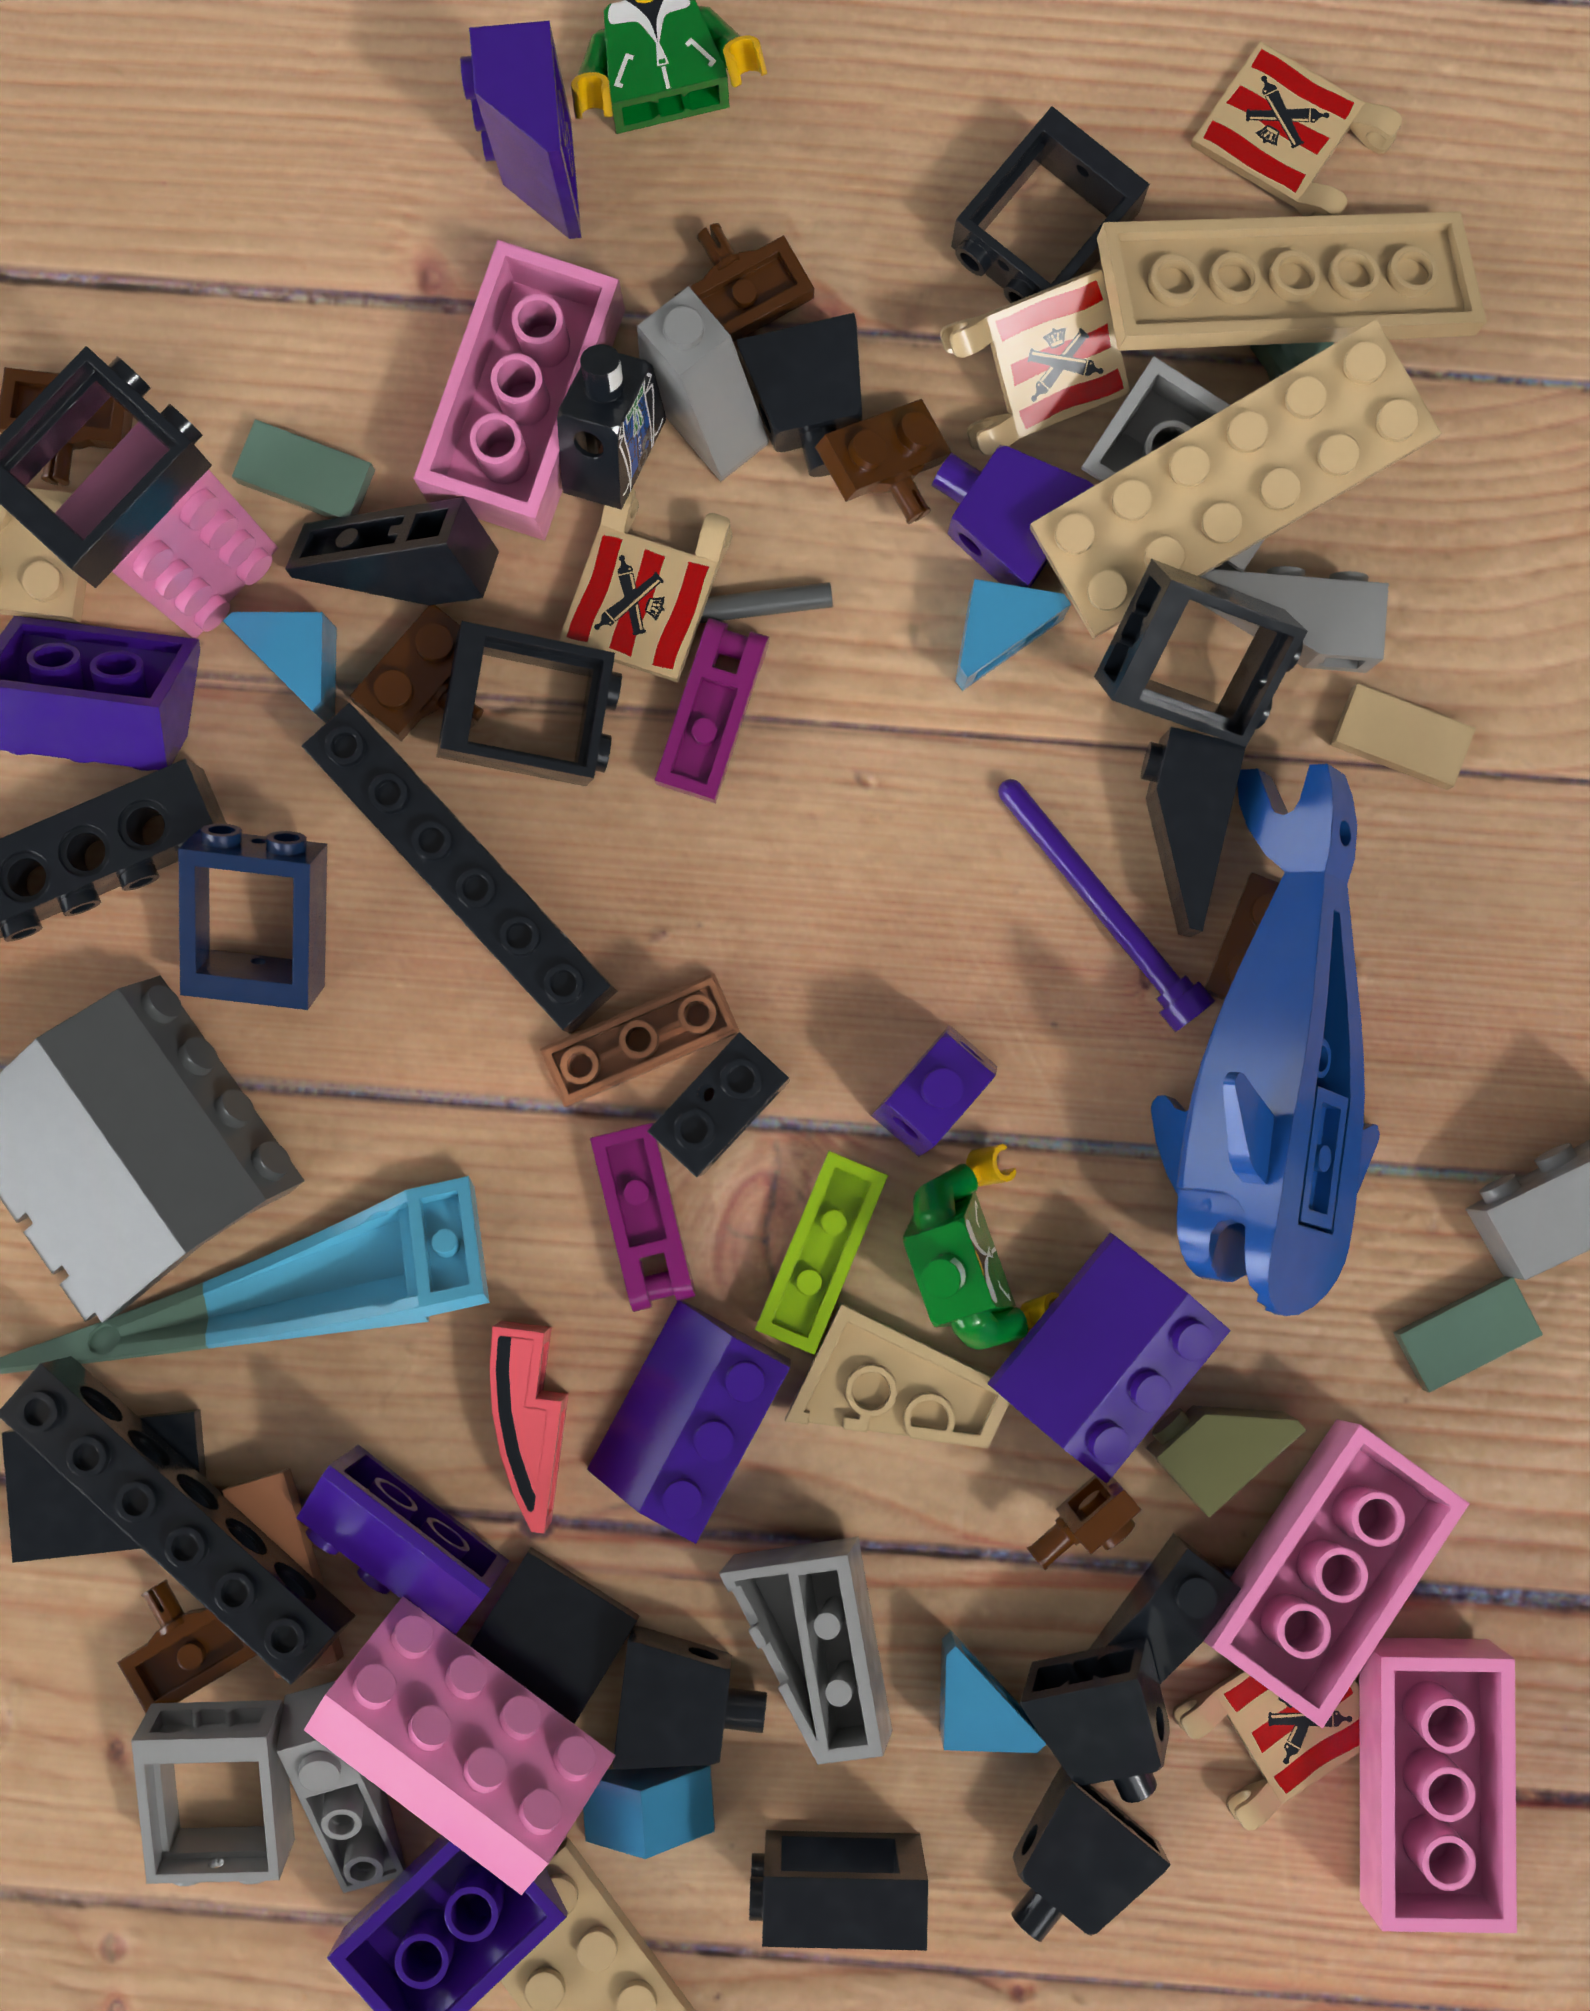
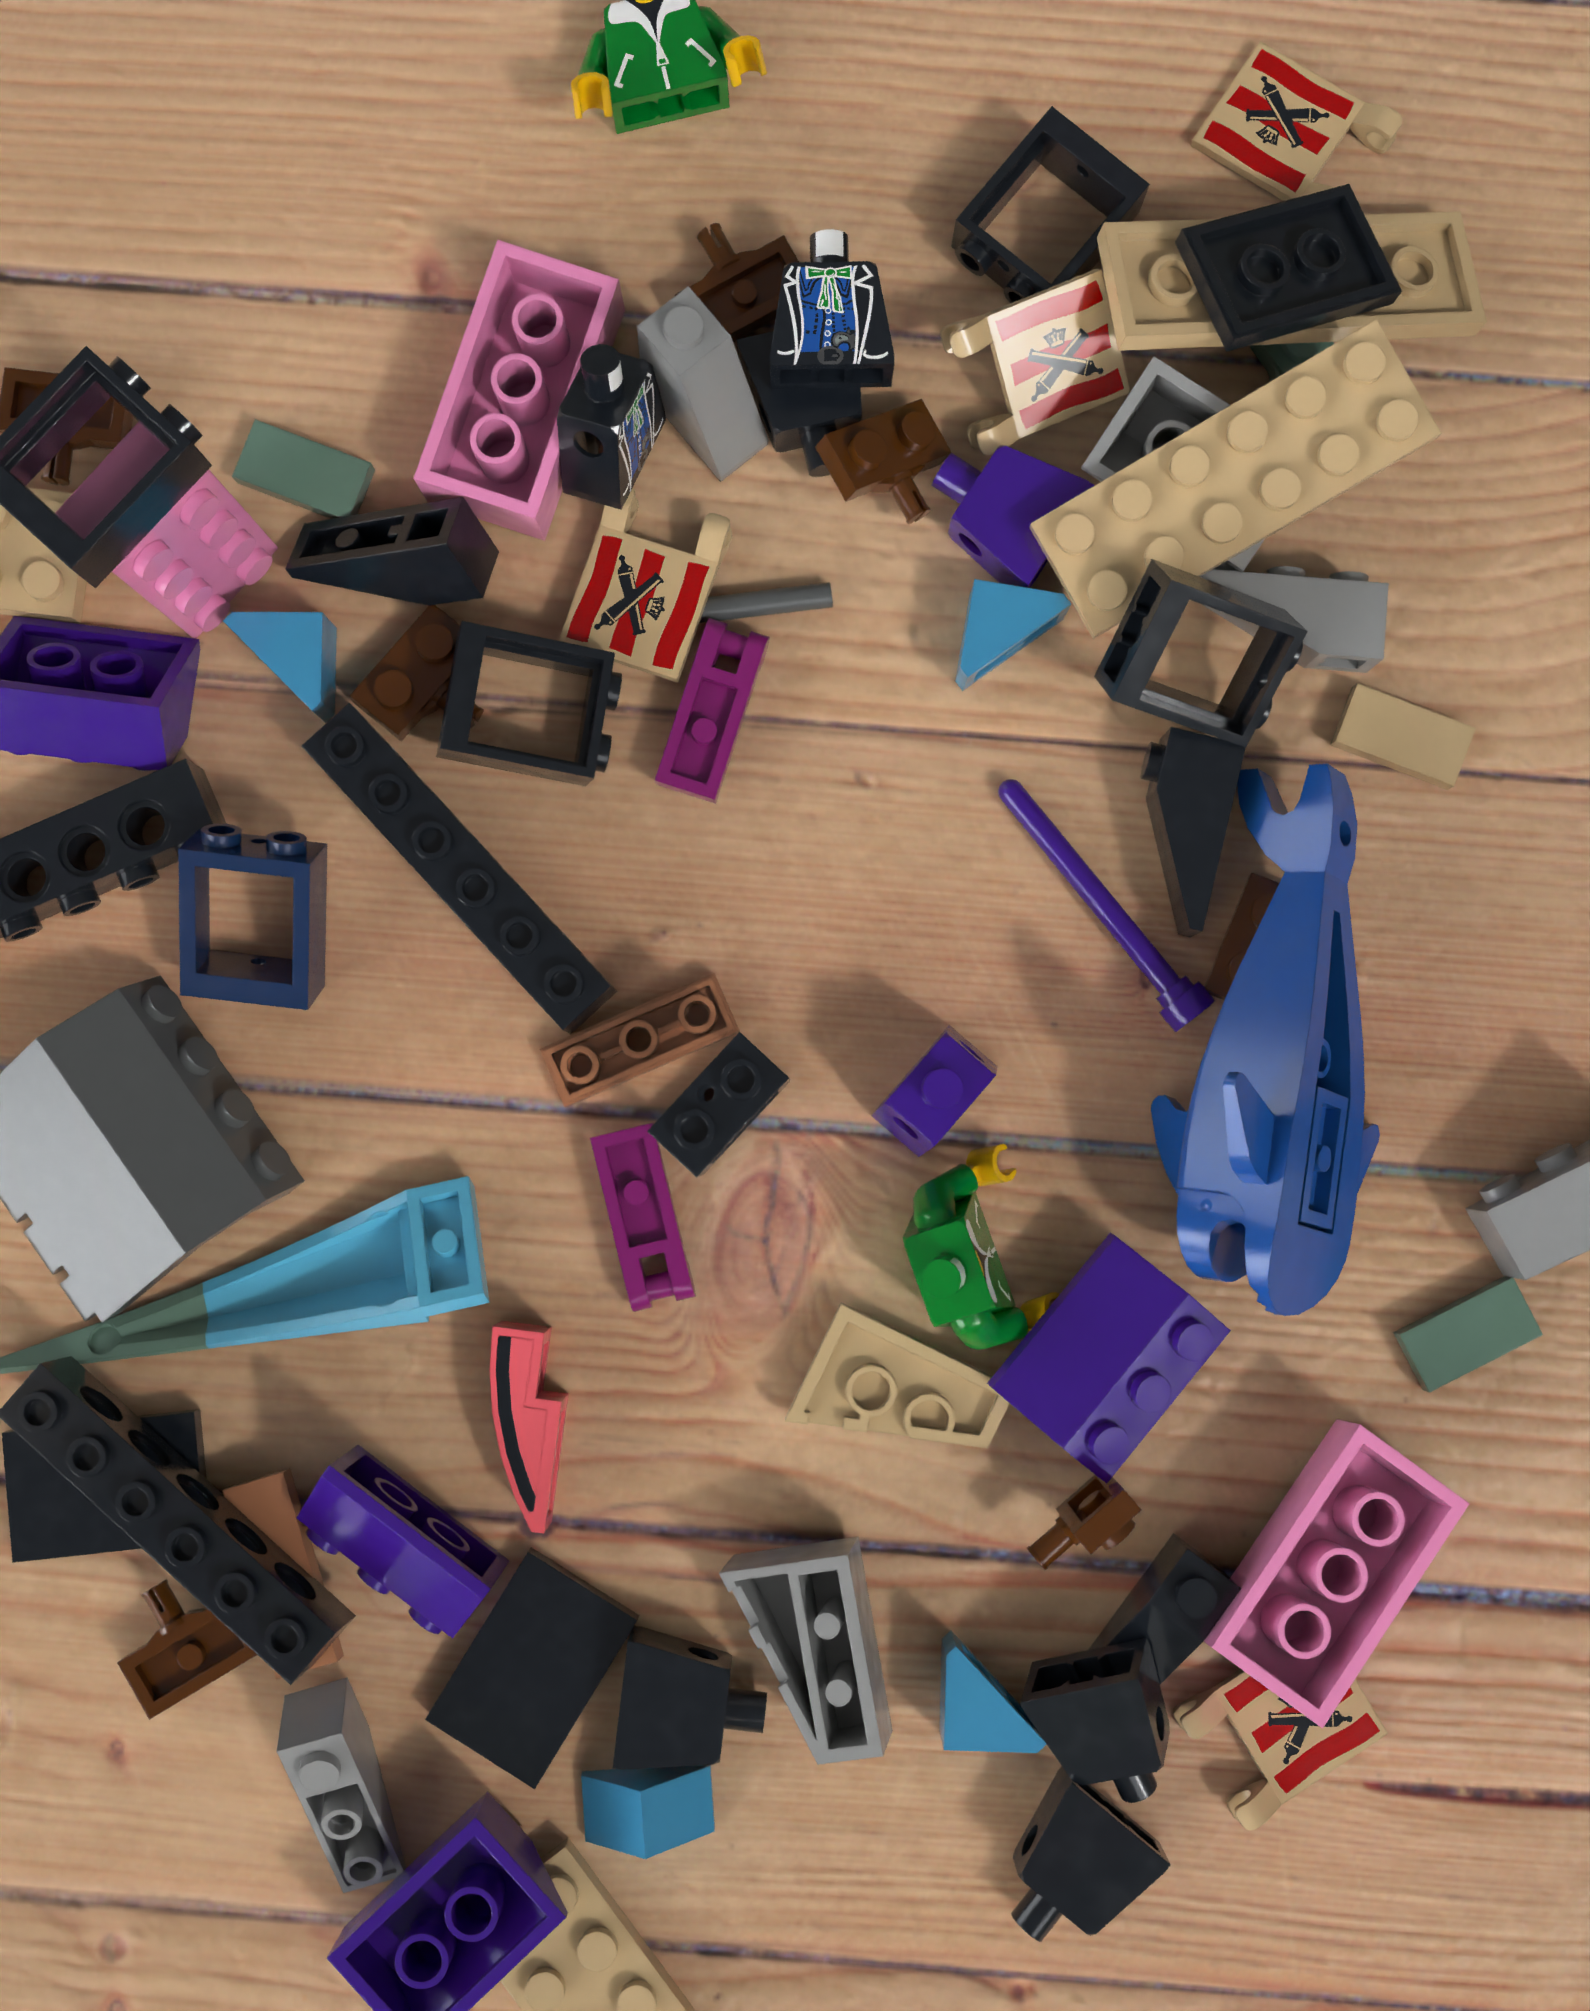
light grey window [131,1700,295,1886] -> none
bright pink brick [304,1596,616,1895] -> none
dark purple slope [460,21,582,239] -> none
dark purple slope [587,1300,791,1544] -> none
black window [749,1830,928,1951] -> none
lime plate [755,1151,888,1355] -> none
olive slope [1146,1405,1306,1518] -> none
bright pink brick [1359,1638,1517,1933] -> none
none -> black torso [770,229,894,389]
none -> black tile [1175,184,1402,352]

